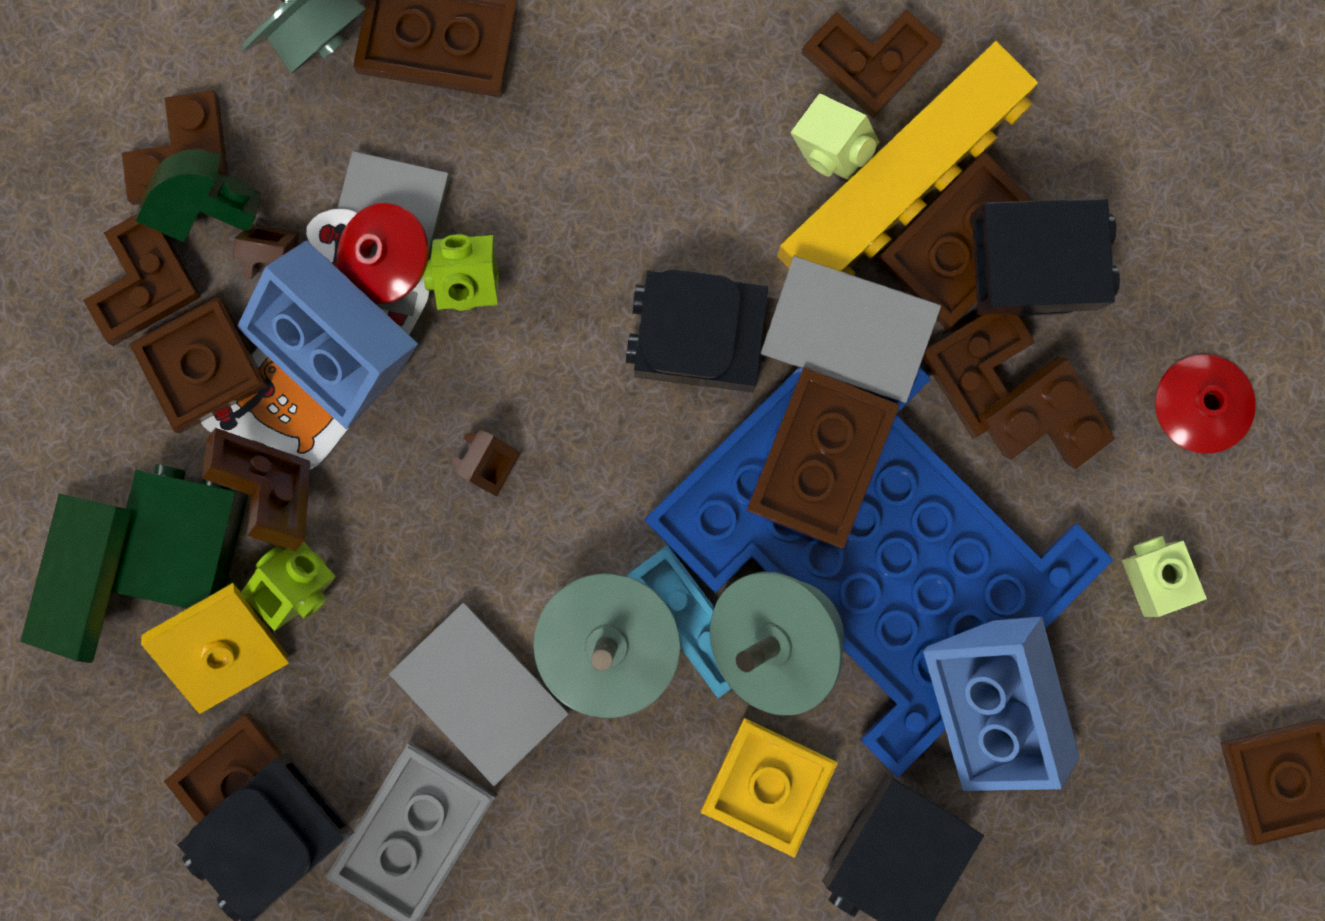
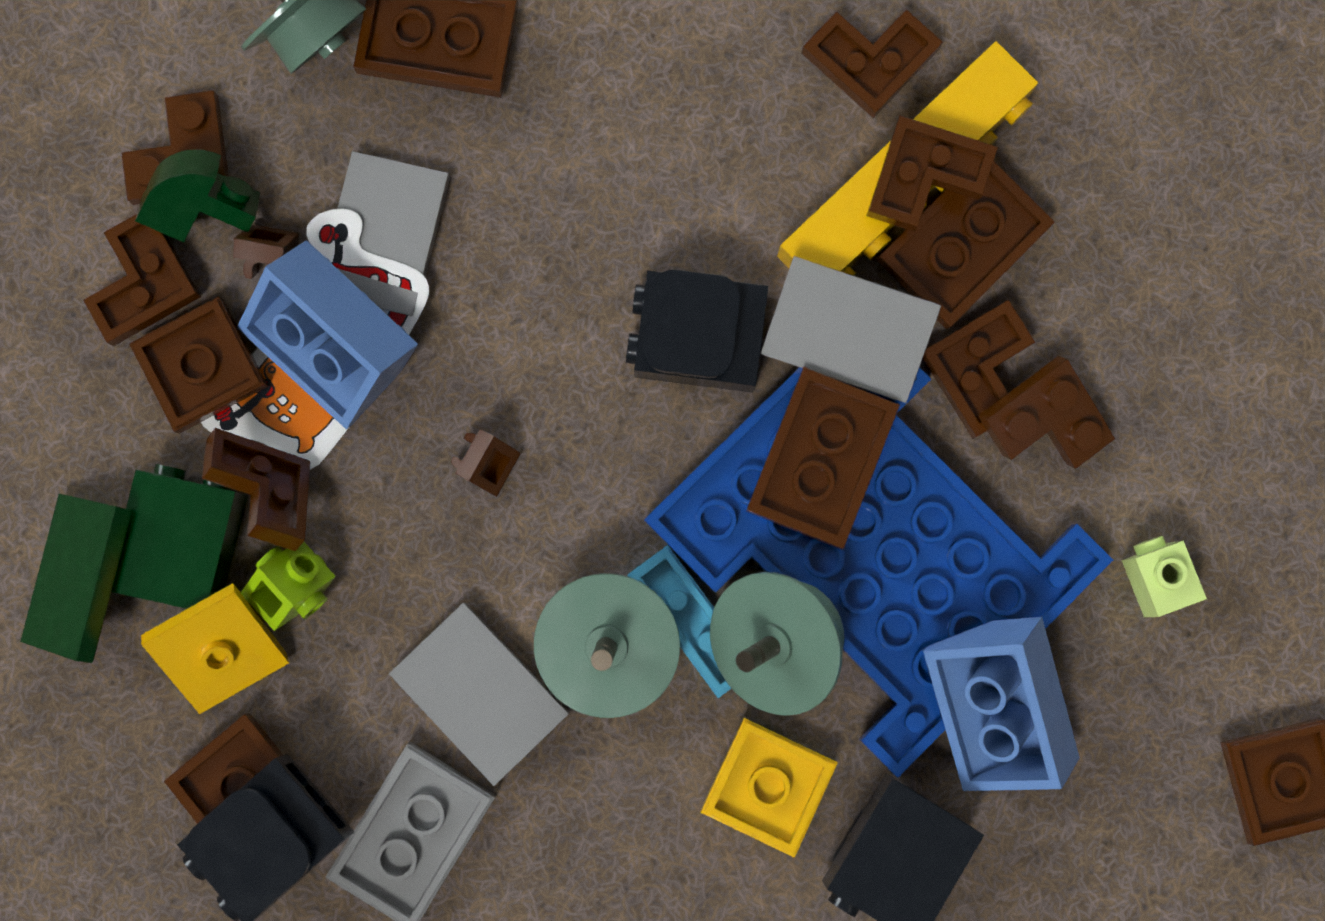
red dish [337,203,429,304] -> none
lime brick [423,234,499,311] -> none
yellowish green brick [790,93,880,180] -> none
black brick [971,199,1120,316] -> none
red dish [1155,355,1256,454] -> none
none -> reddish brown plate [866,115,998,232]

